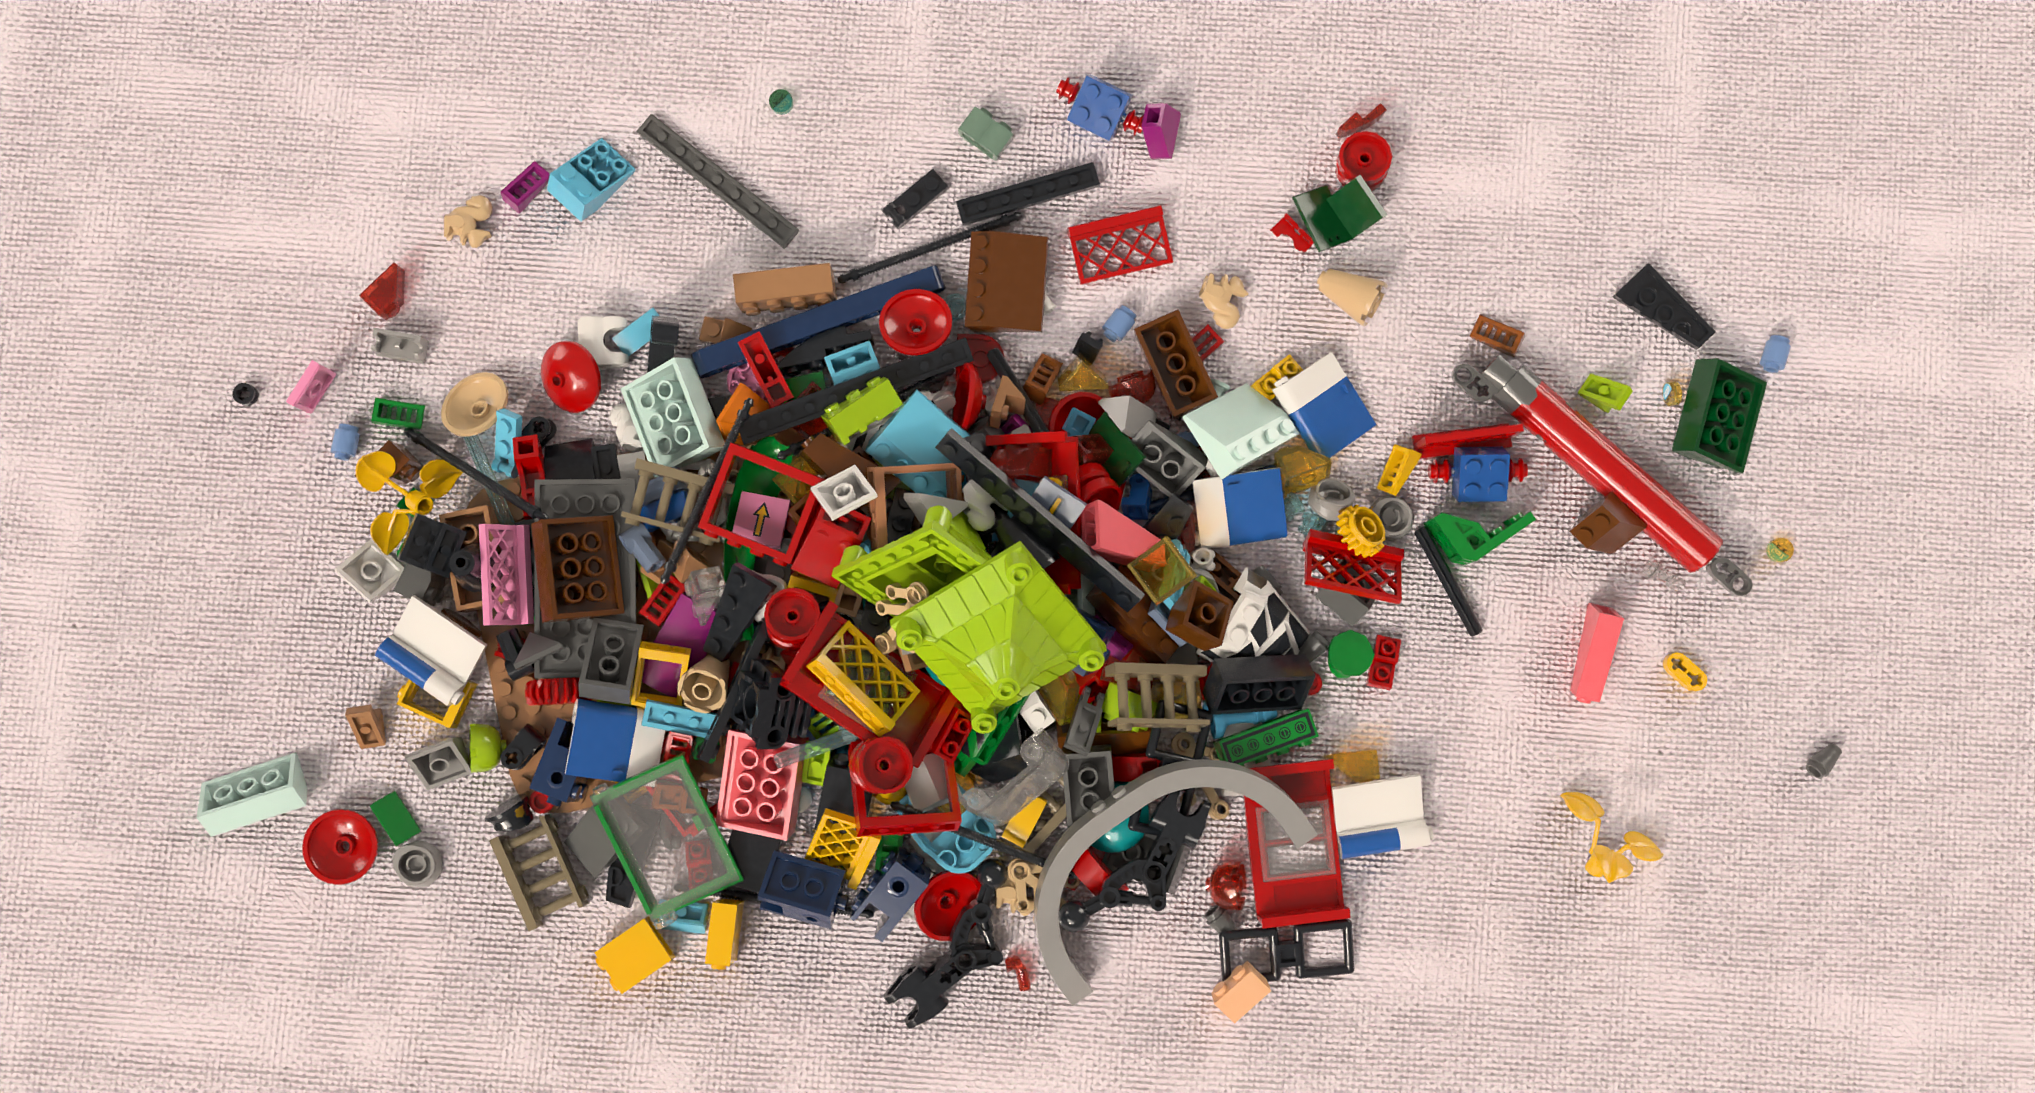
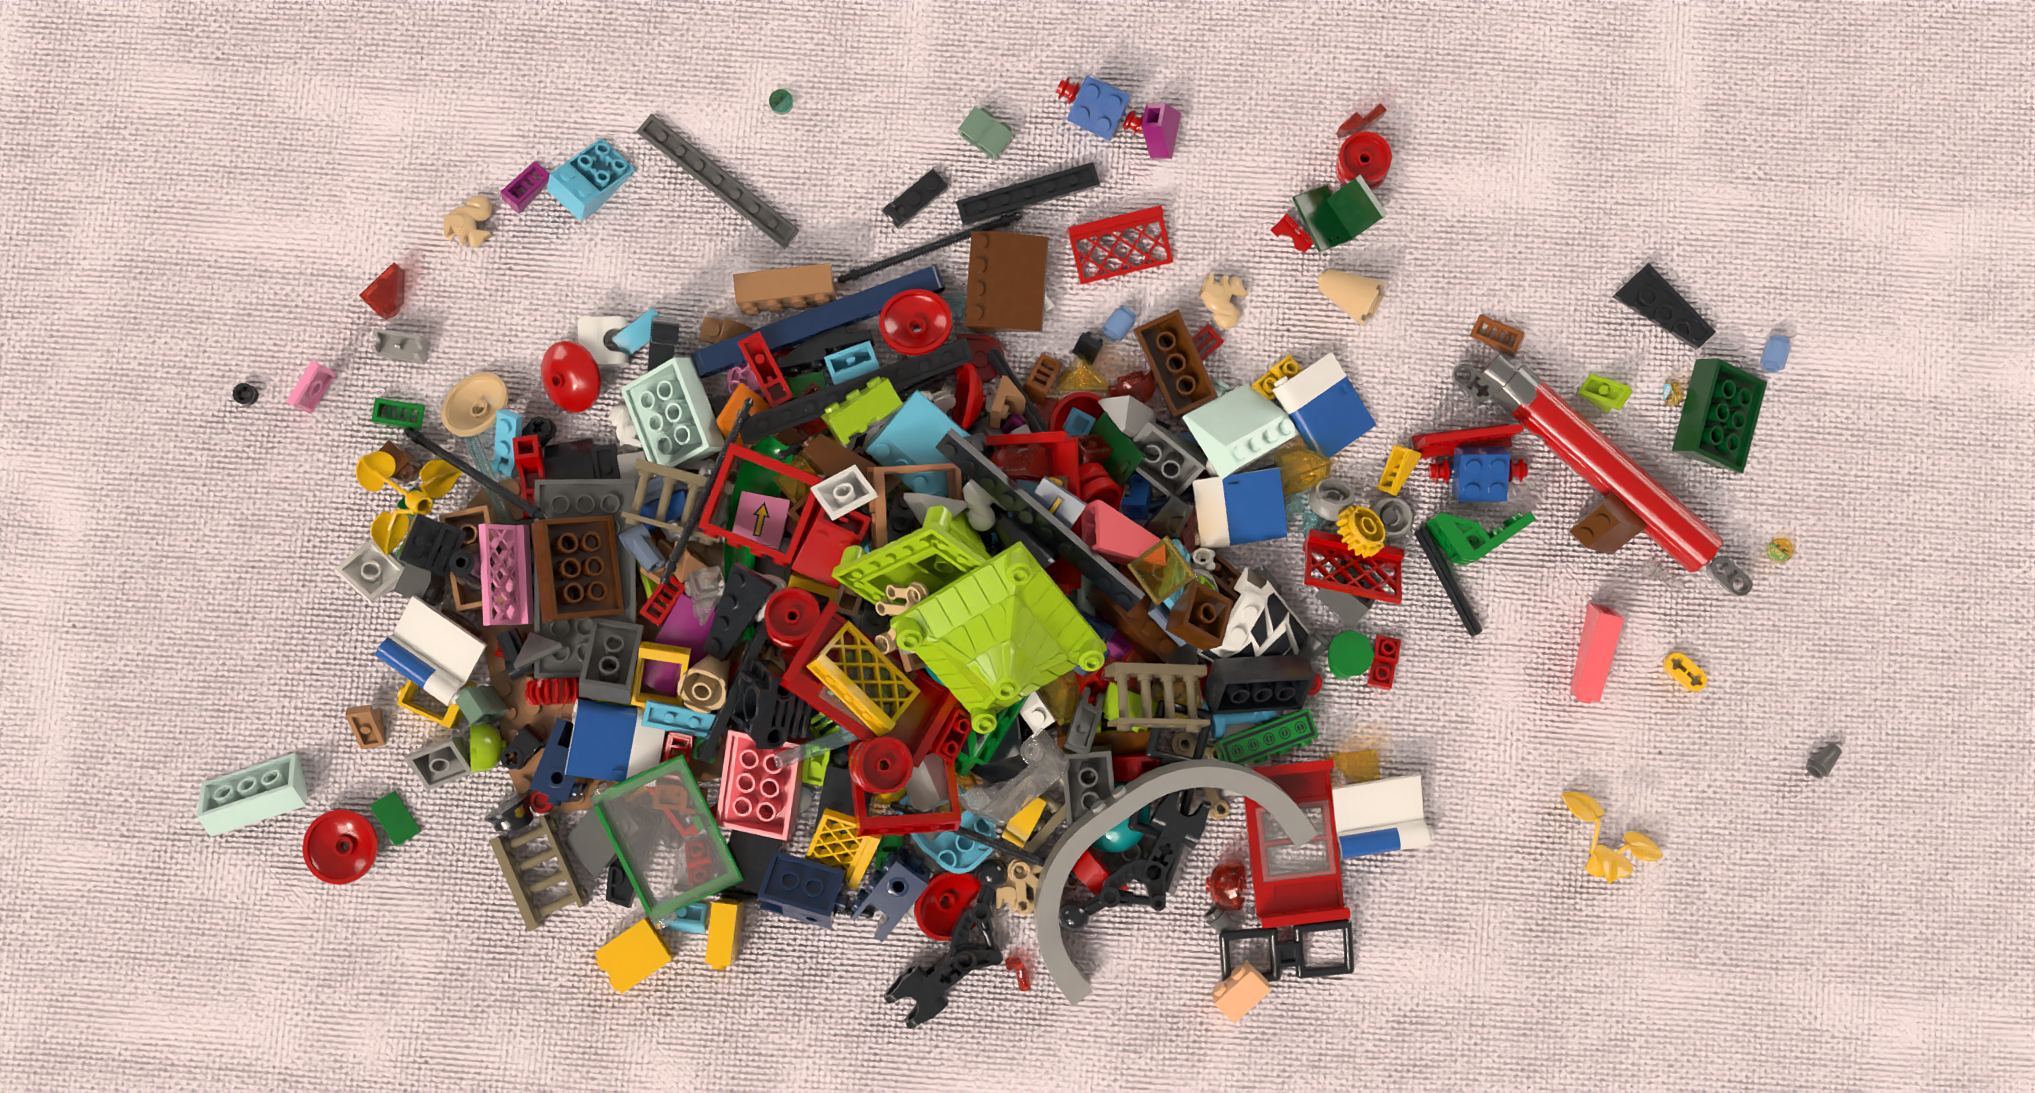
medium blue brick [330,424,360,461] -> none
light grey hat [392,840,442,888] -> none
none -> sand green brick [455,685,509,726]

